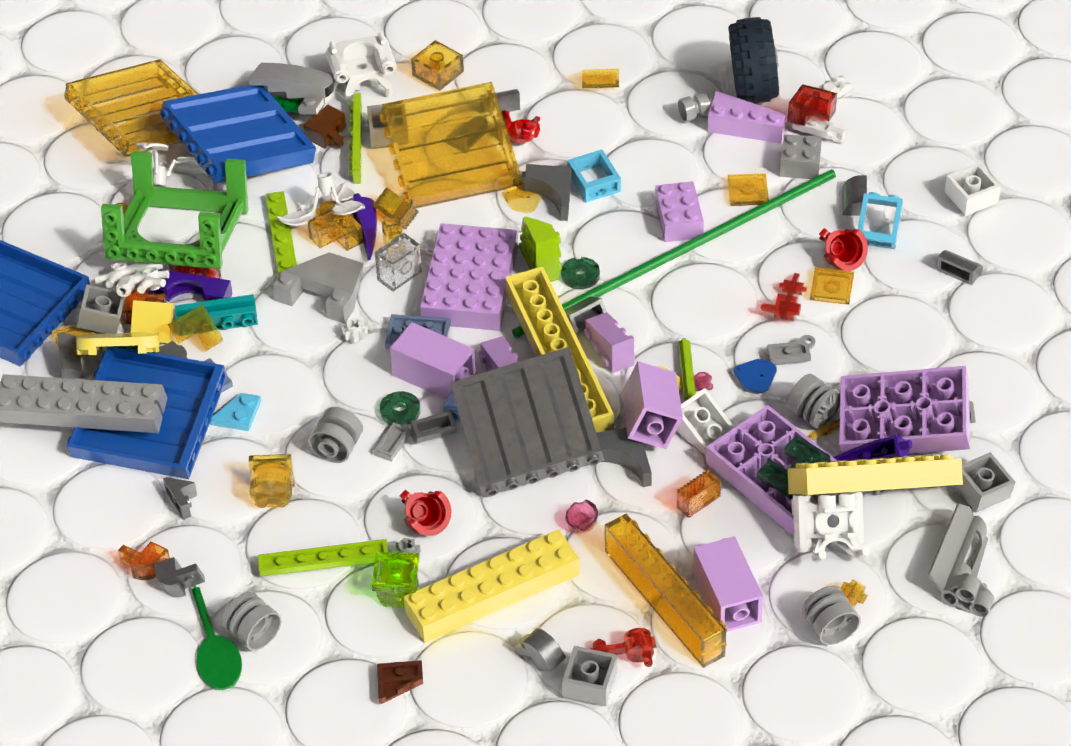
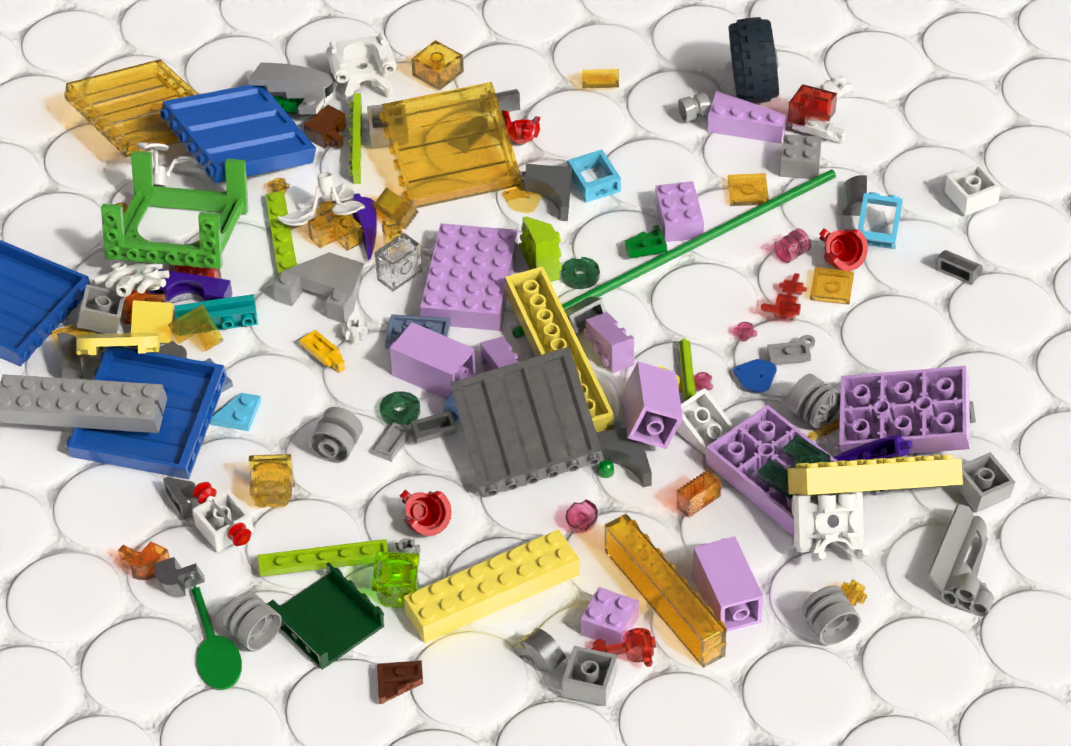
none -> white brick [192,482,254,552]
none -> dark green panel [266,562,384,670]
none -> clear yellow plate [268,178,290,193]
none -> yellow hinge [299,330,346,373]
none -> lavender brick [581,587,639,649]
none -> green hinge [597,460,614,478]
none -> green wing [625,225,667,258]
none -> clear pink plate [733,321,757,342]
none -> clear pink wheel [774,228,811,263]

